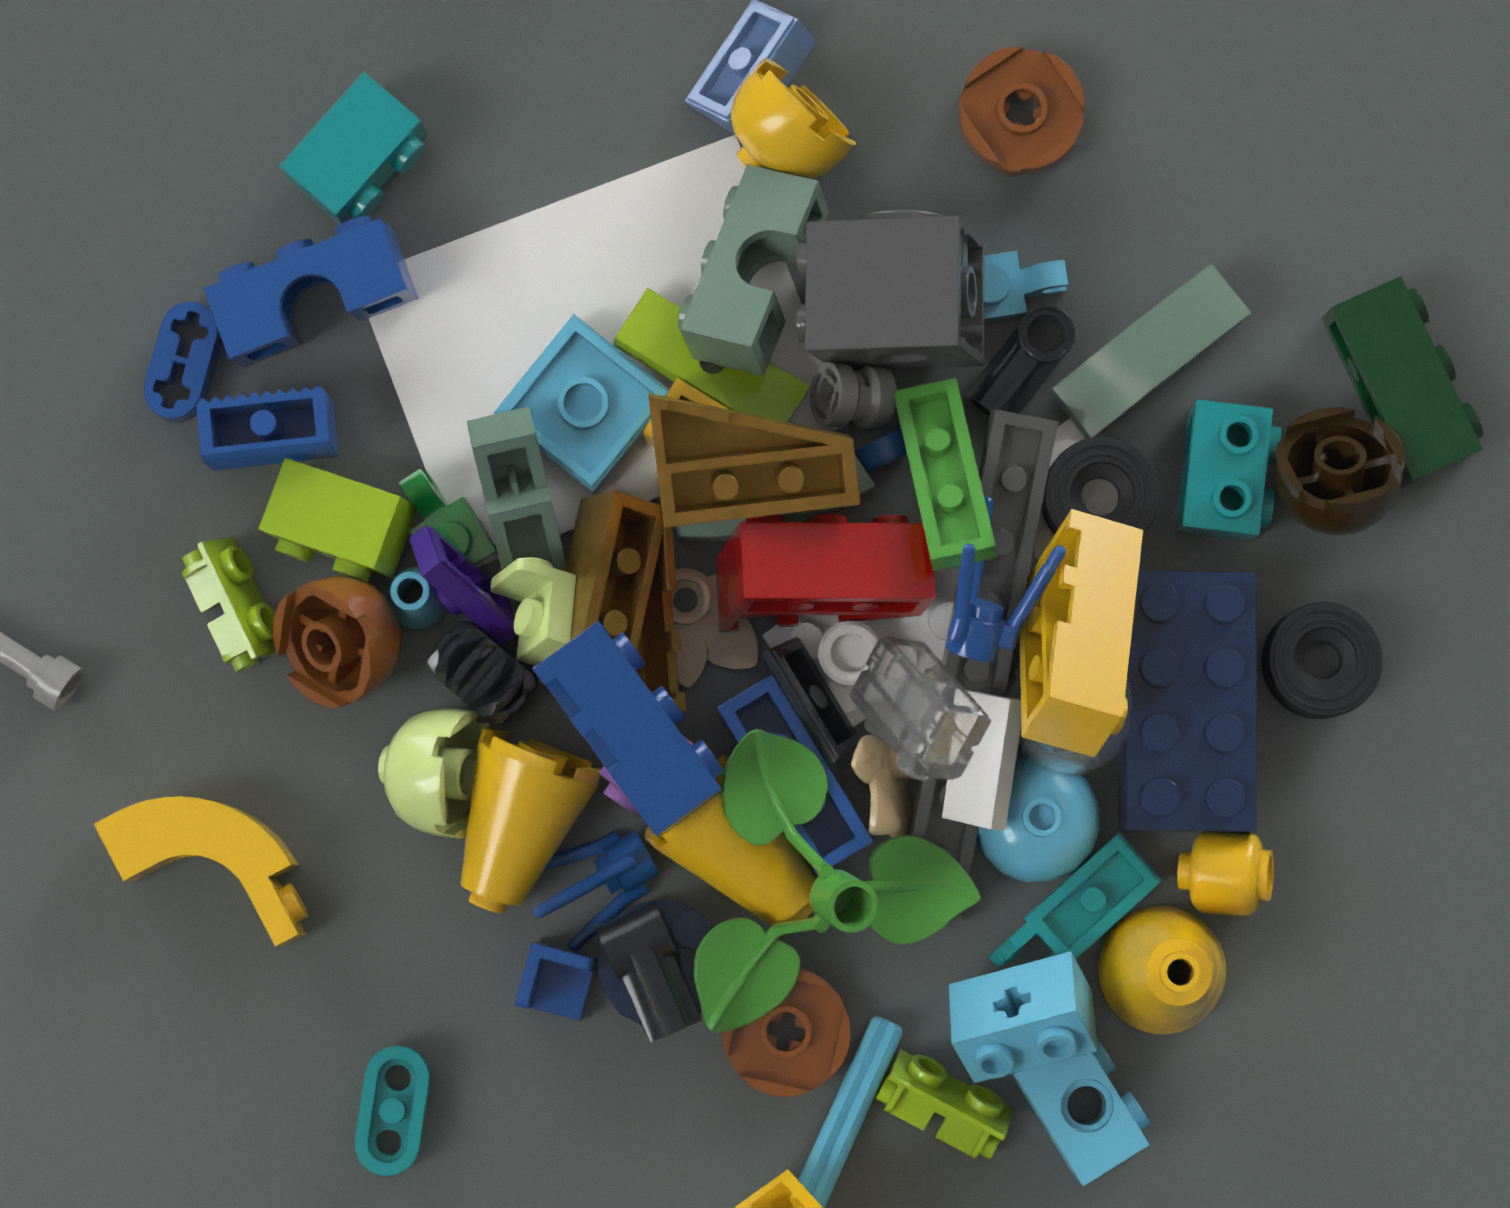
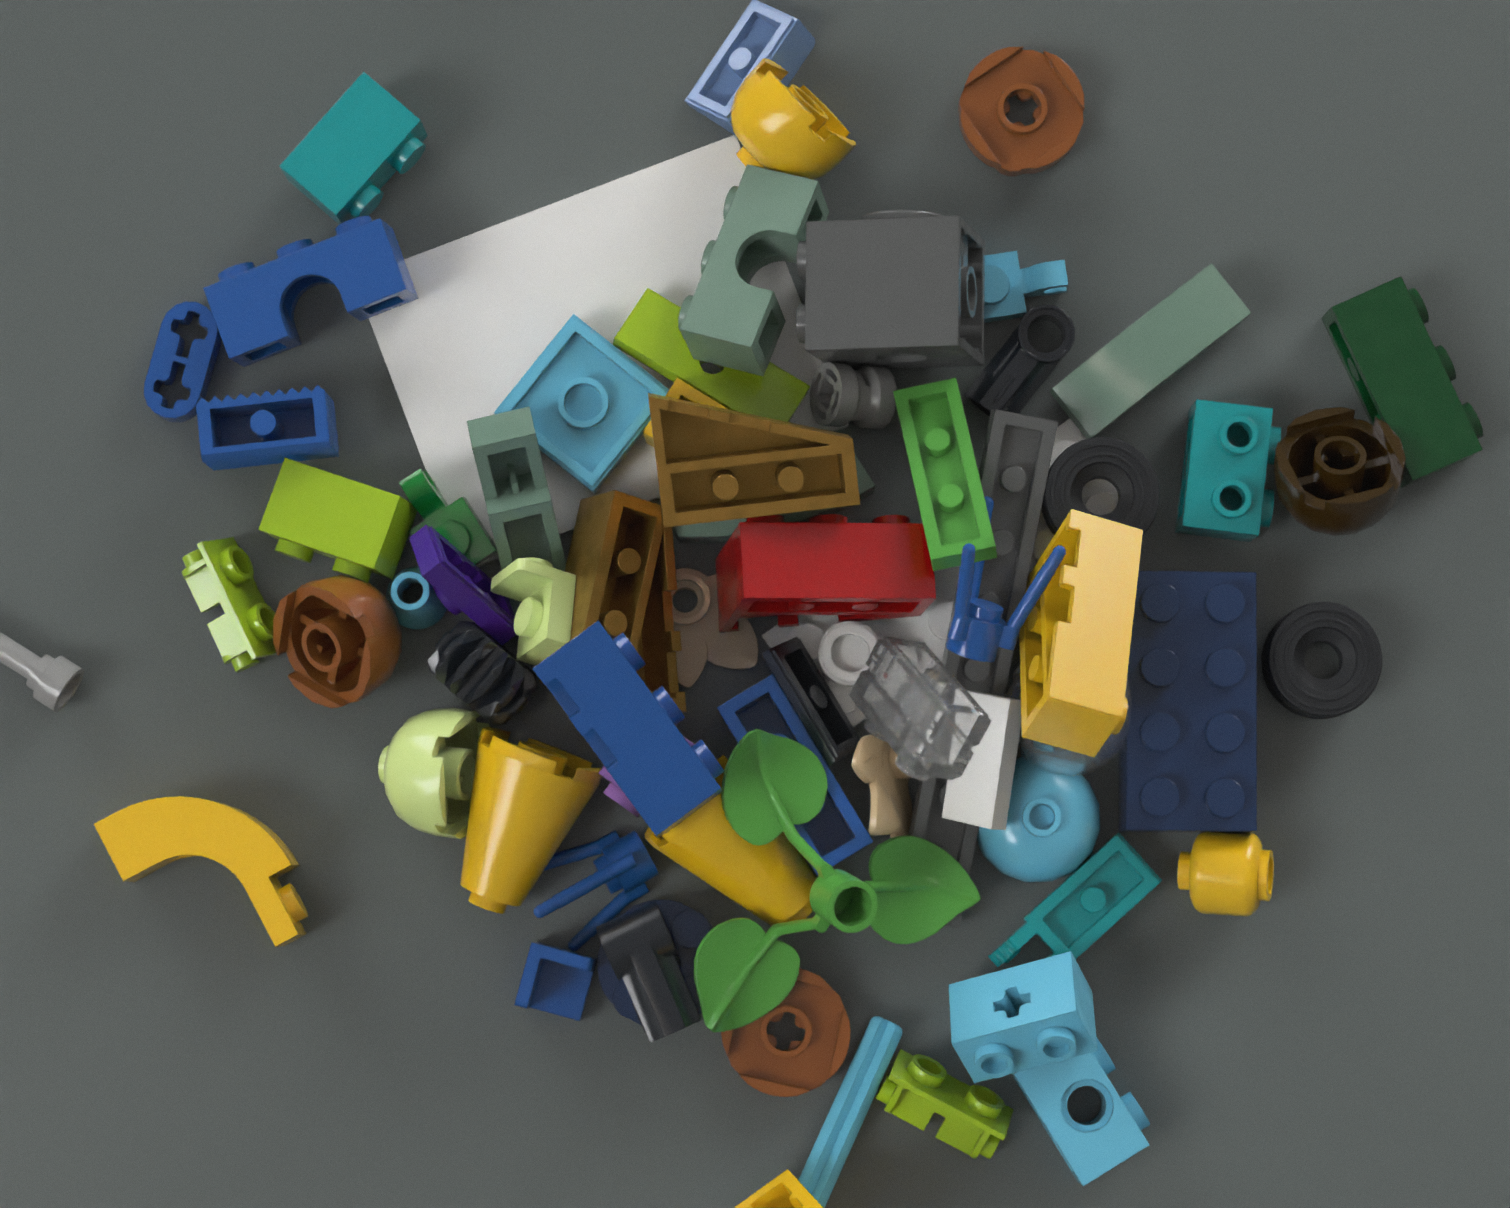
teal plate [355,1045,431,1176] -> none
blue tile [854,428,907,472] -> none
yellow cone [1097,906,1226,1034] -> none

